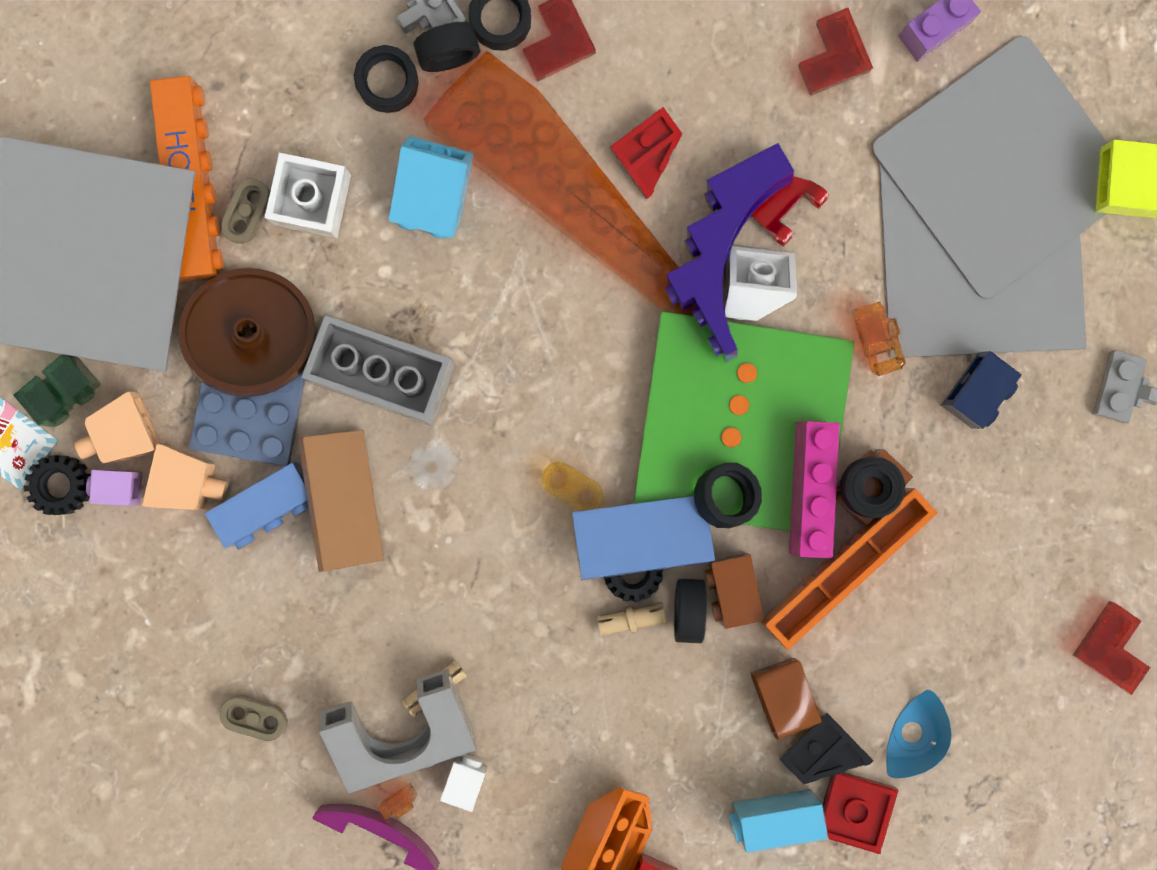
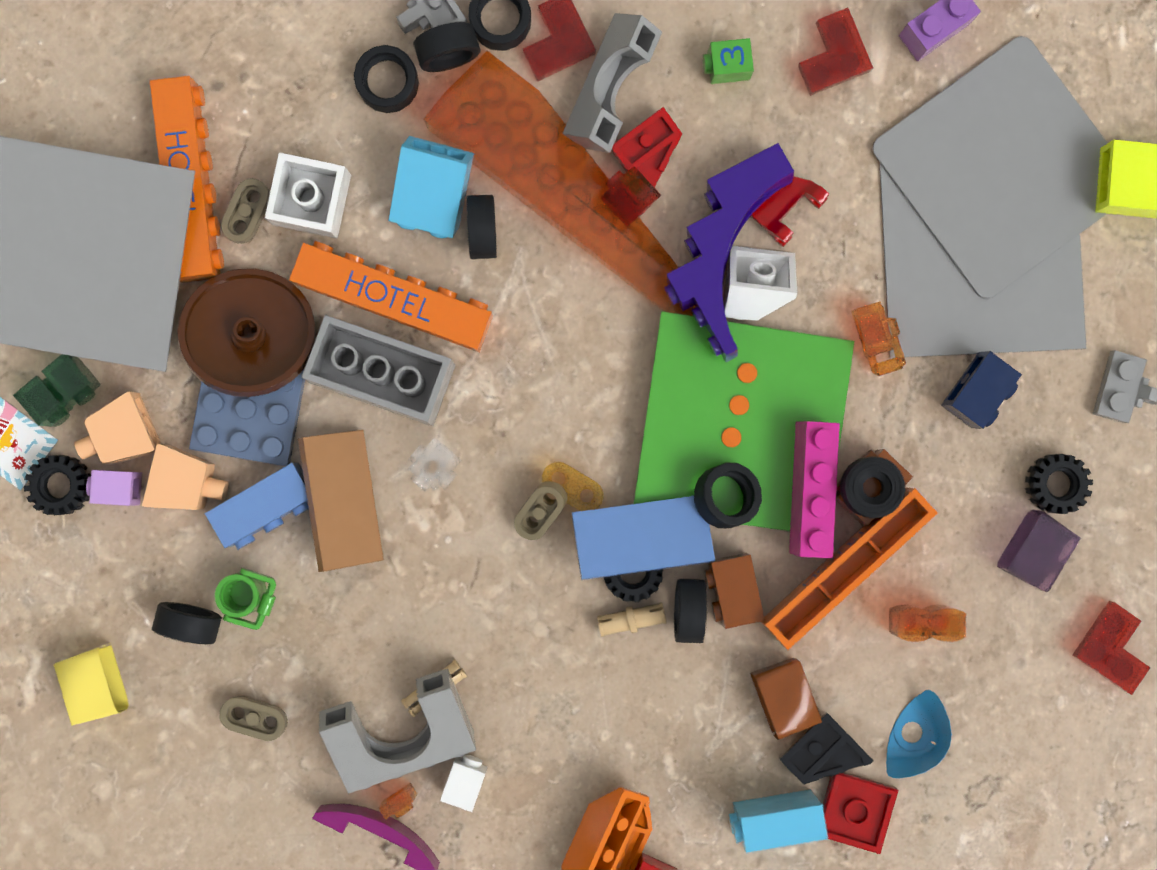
none -> light yellow piece [53,643,129,726]
none -> black tyre [152,602,222,645]
none -> bright green piece [215,568,276,630]
none -> orange brick [289,241,493,353]
none -> black tyre [467,195,497,259]
none -> dark tan plate [514,481,567,540]
none -> light grey arch [563,13,662,153]
none -> clear red brick [601,166,661,227]
none -> bright green brick [703,38,754,84]
none -> clear orange brick [889,604,966,642]
none -> clear purple piece [997,510,1081,592]
none -> black tyre [1025,454,1093,514]

